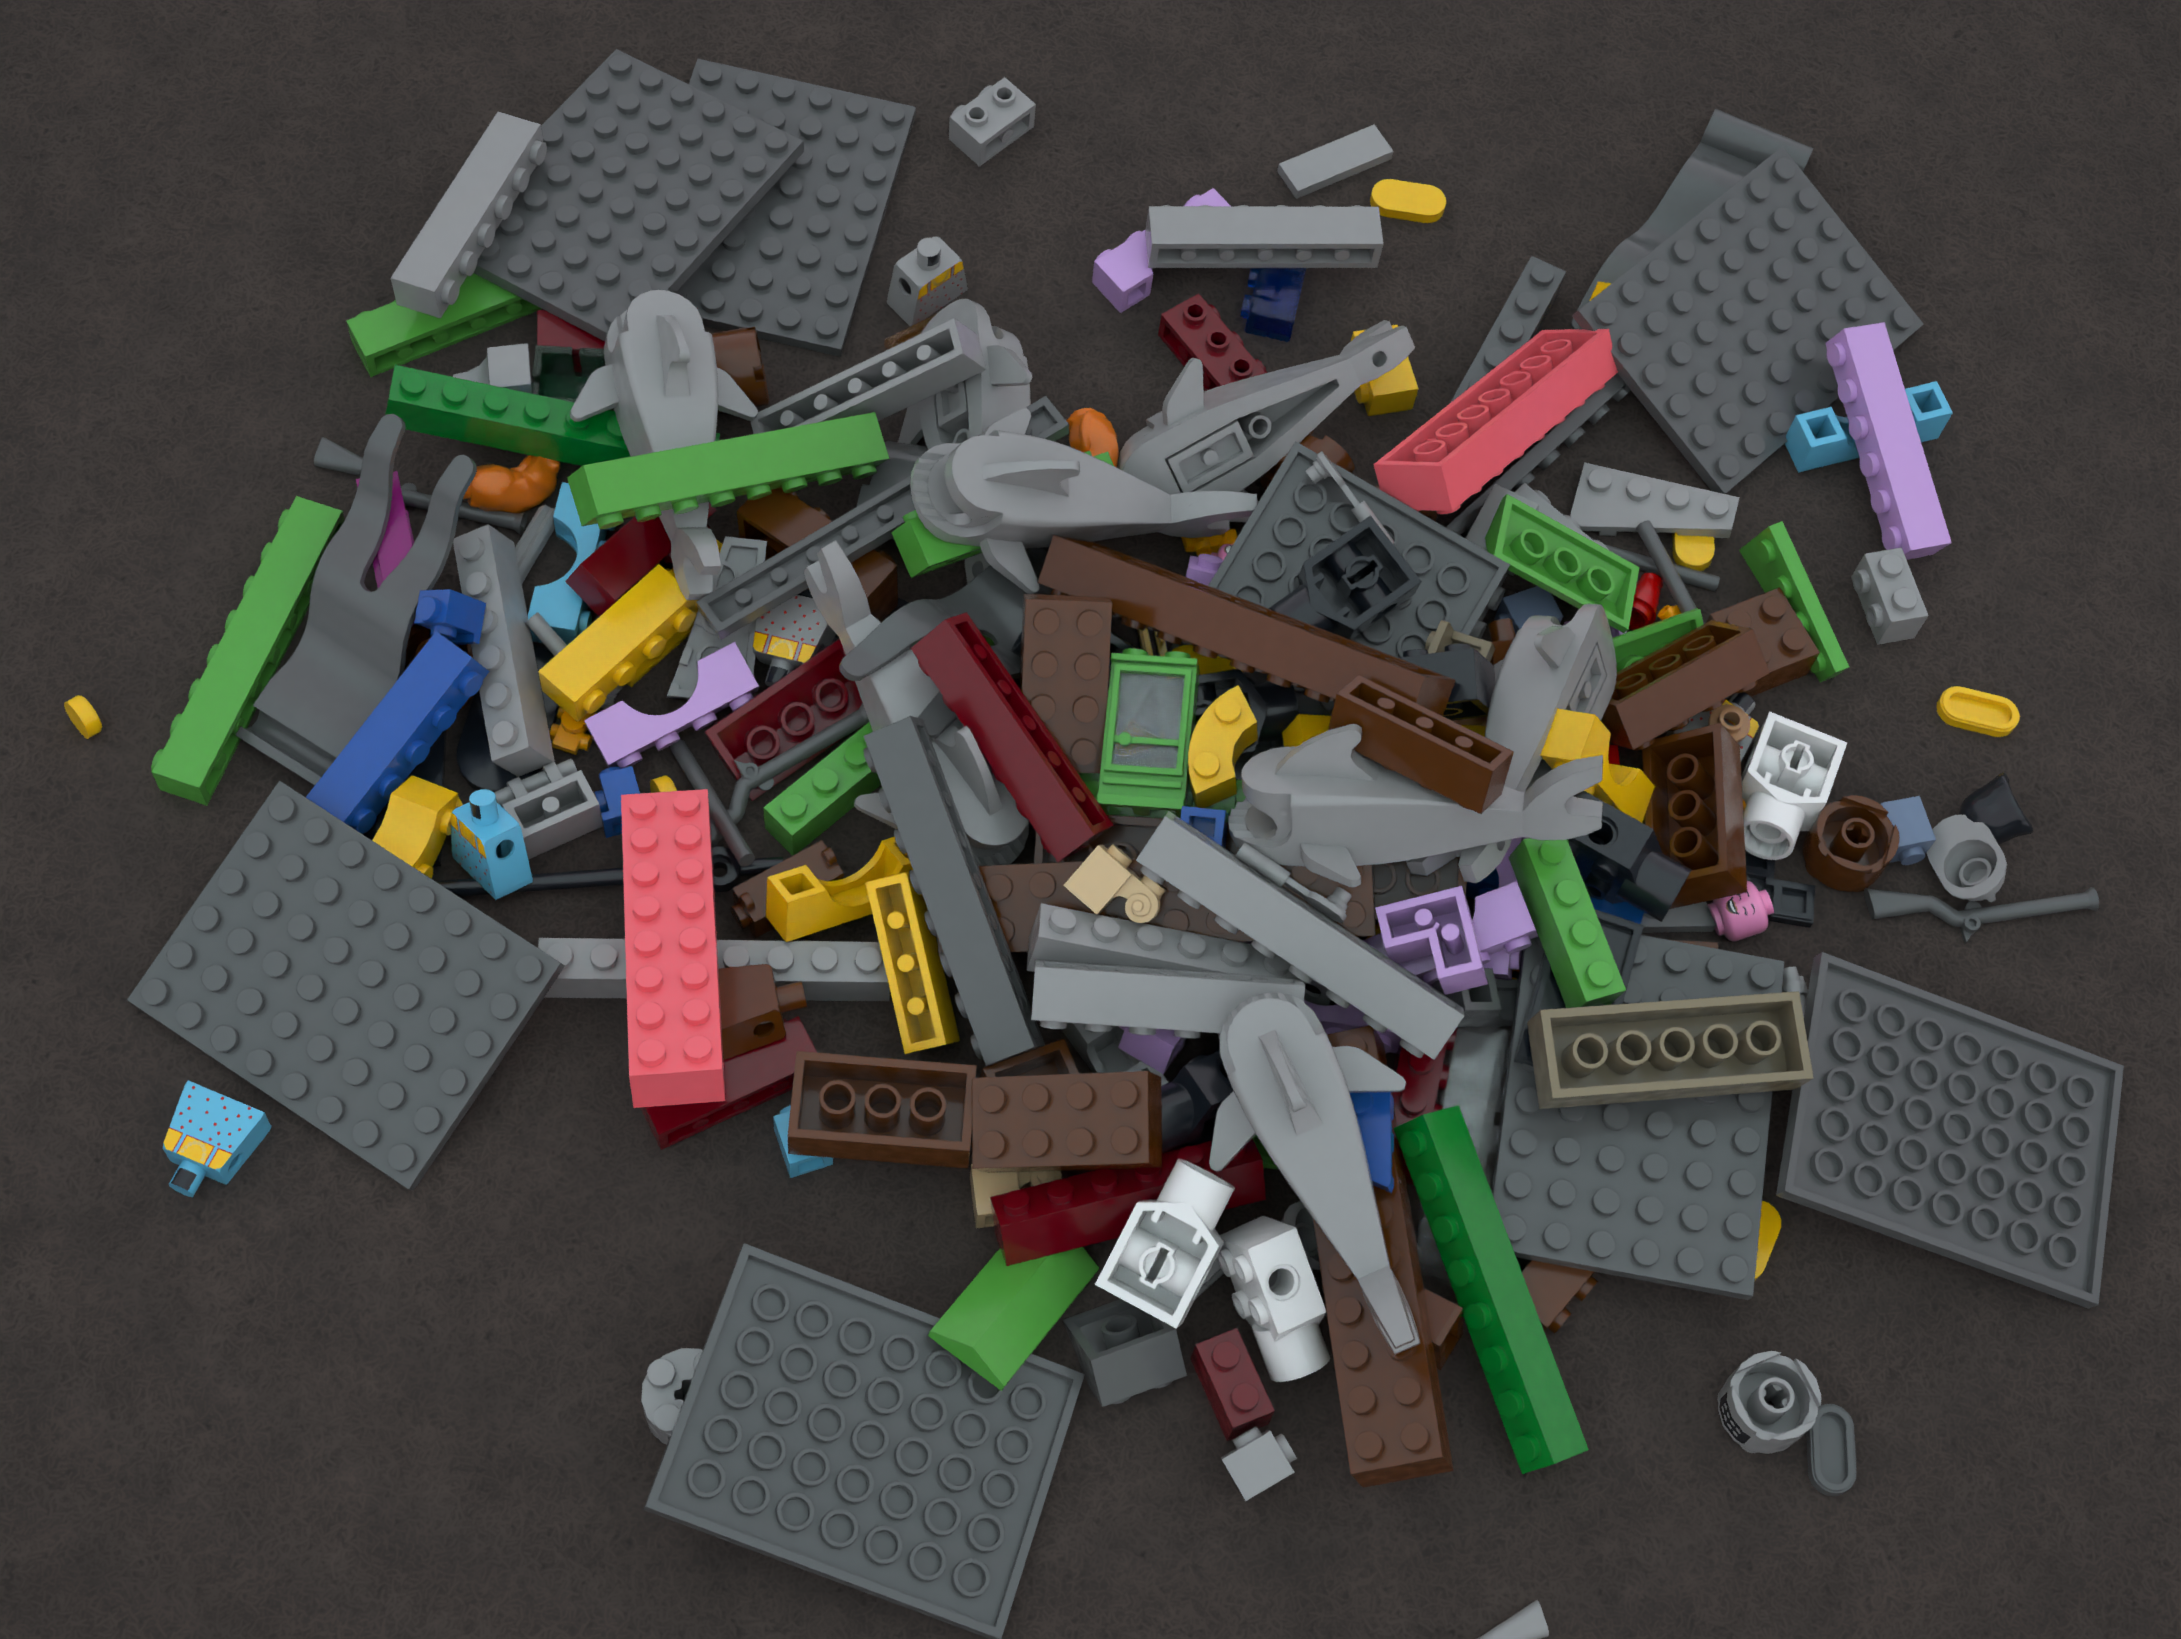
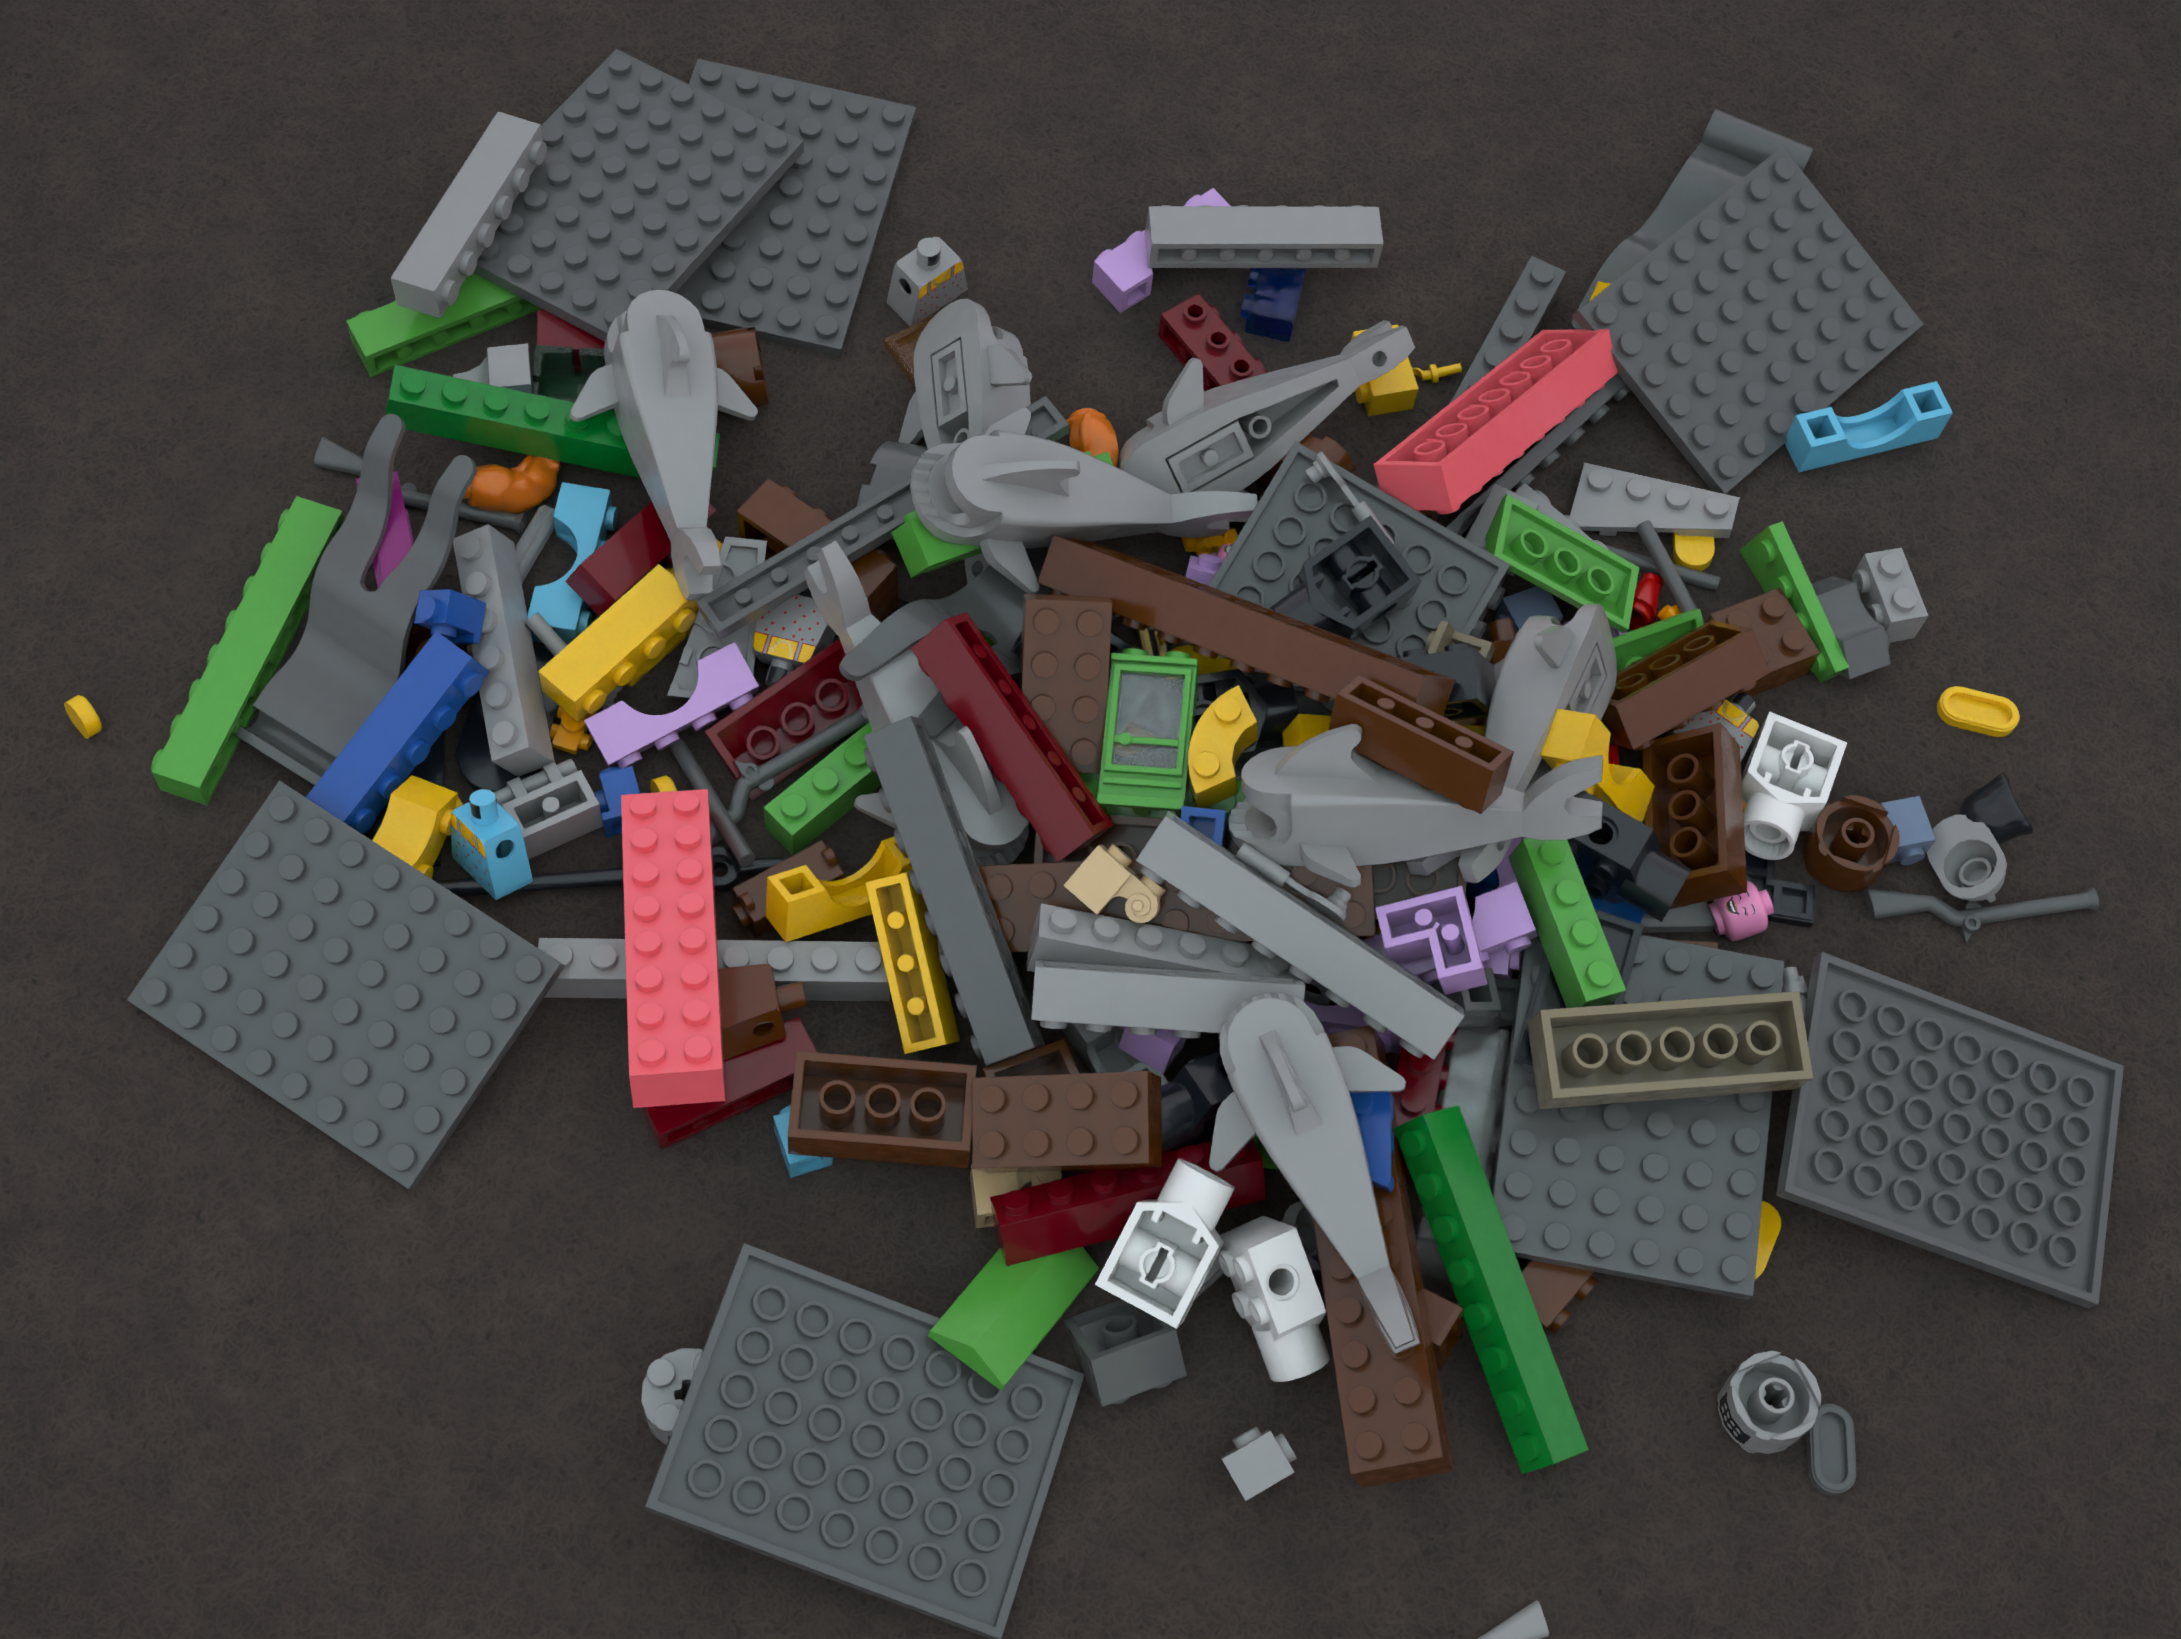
medium azure torso [163,1081,271,1197] -> none
bright green brick [567,412,890,529] -> none
light grey brick [751,318,987,434] -> none
light grey brick [949,77,1036,167] -> none
dark red brick [1190,1328,1275,1441] -> none
light grey tile [1277,124,1393,199] -> none
yellow tile [1370,179,1446,223] -> none
medium nougat plate [1708,704,1750,743] -> none
lavender brick [1825,322,1952,560] -> none
none -> yellow hand [1412,363,1462,384]
none -> dark grey brick [1812,576,1891,679]

